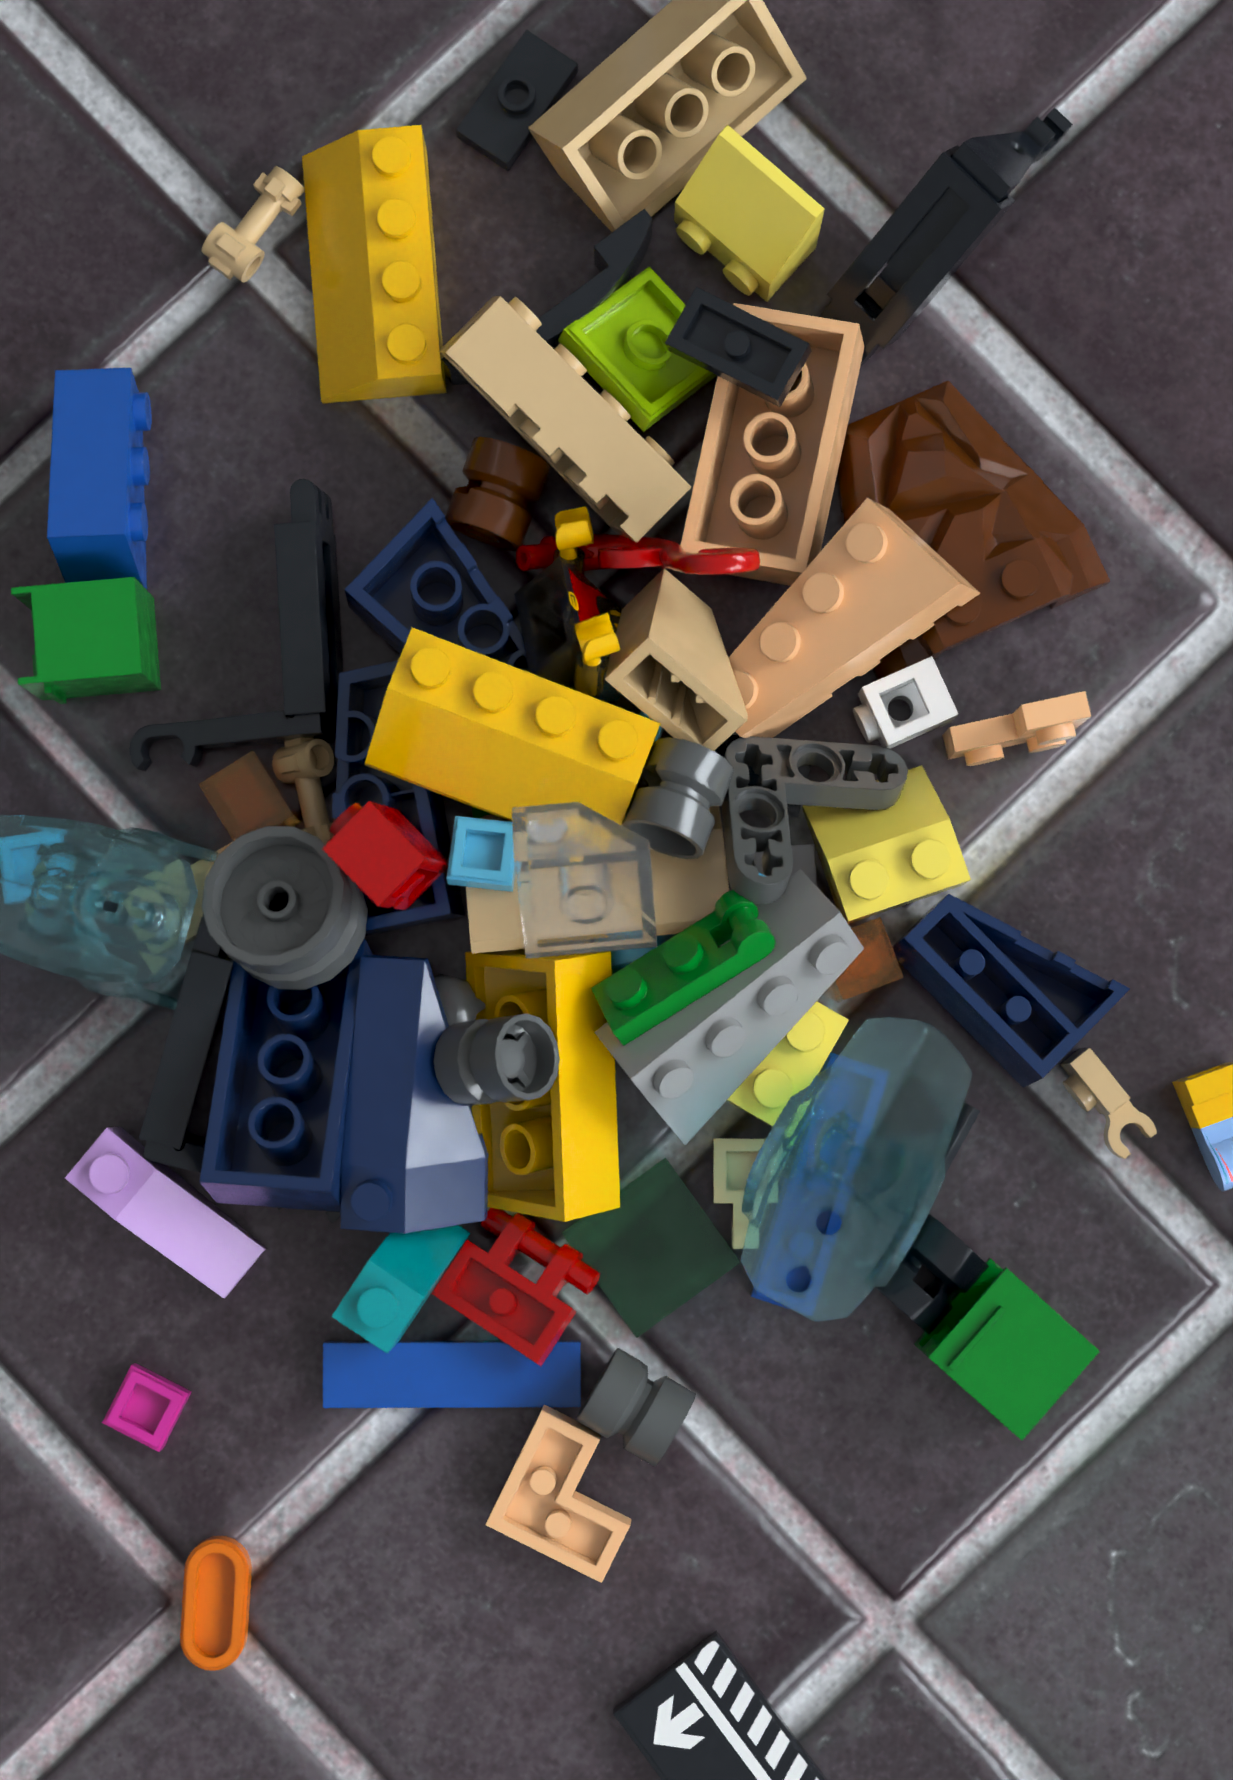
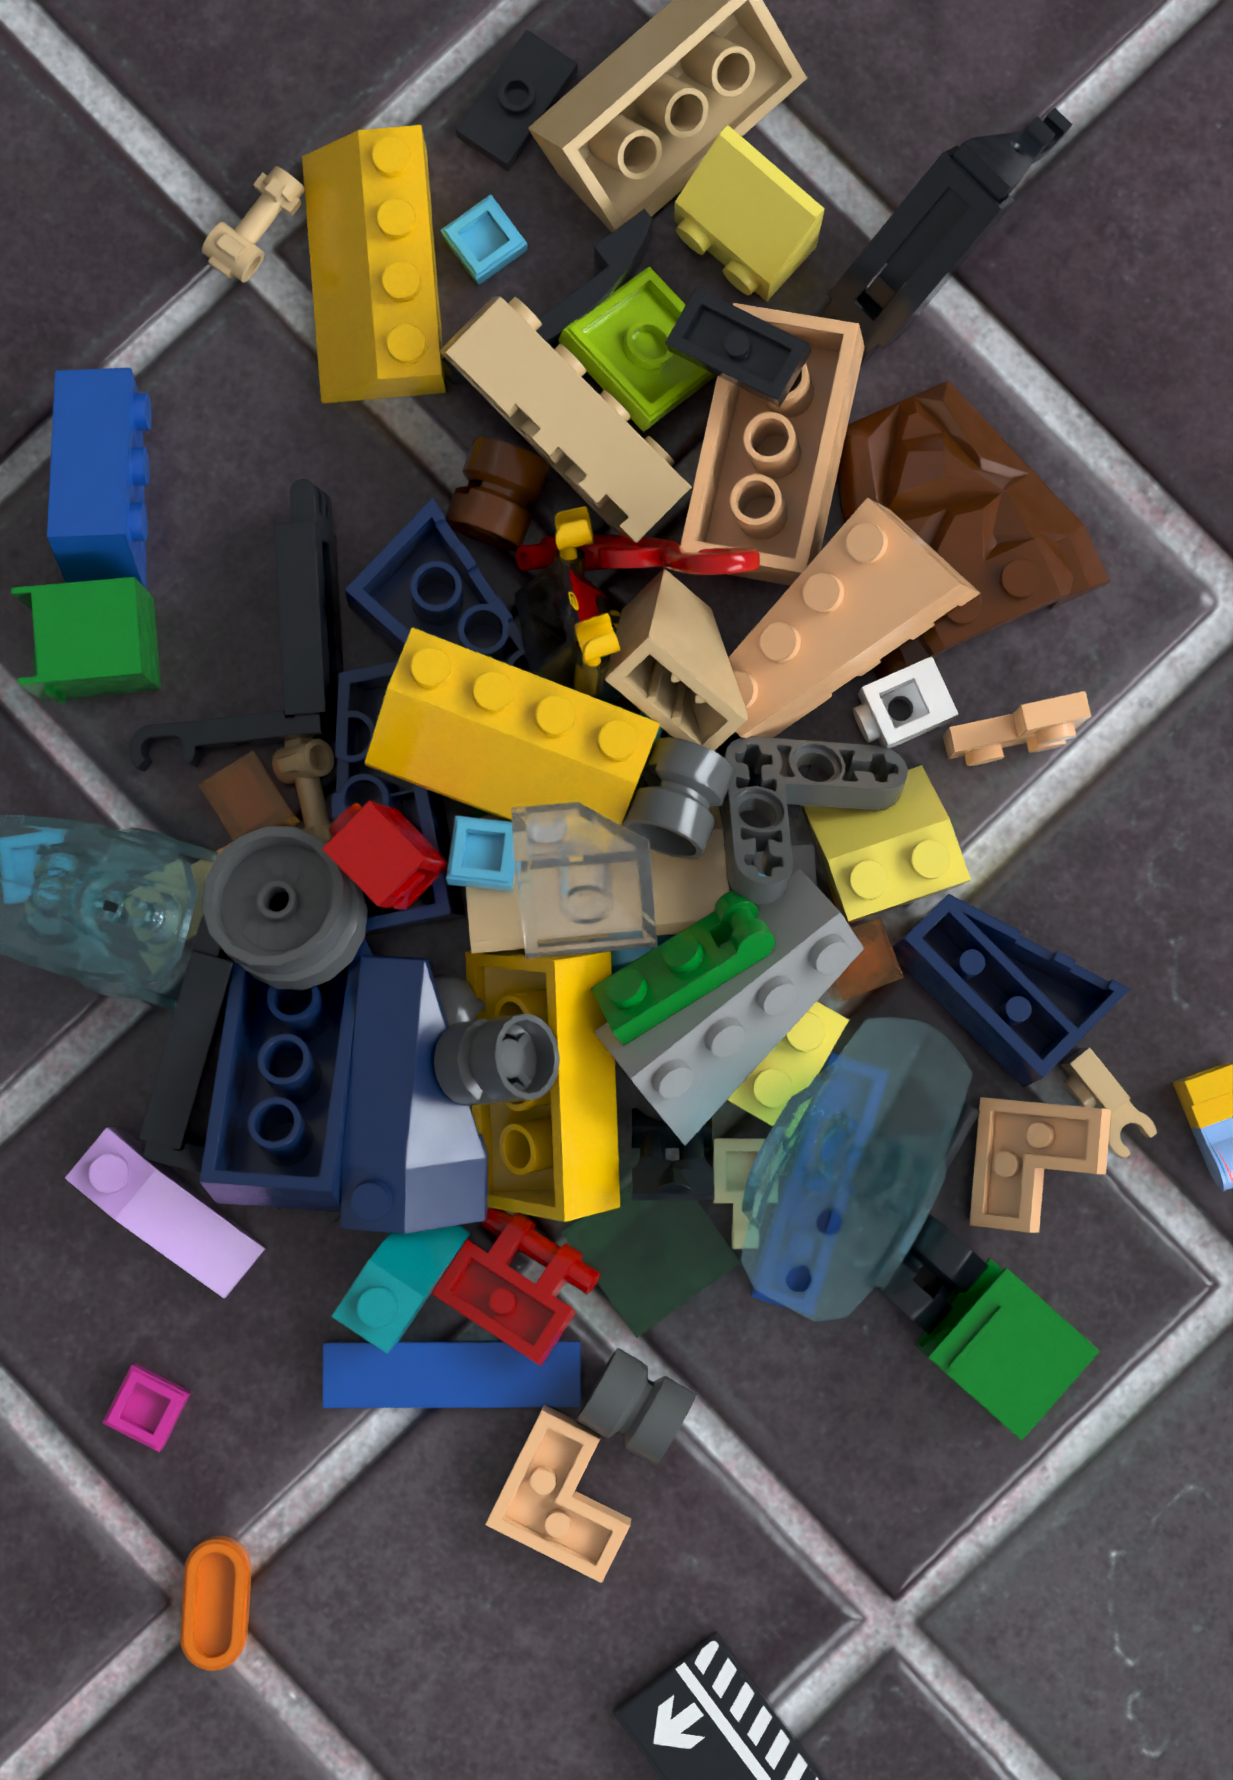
none -> medium azure tile [440,194,528,286]
none -> black piece [632,1108,714,1201]
none -> light nougat plate [969,1097,1111,1233]

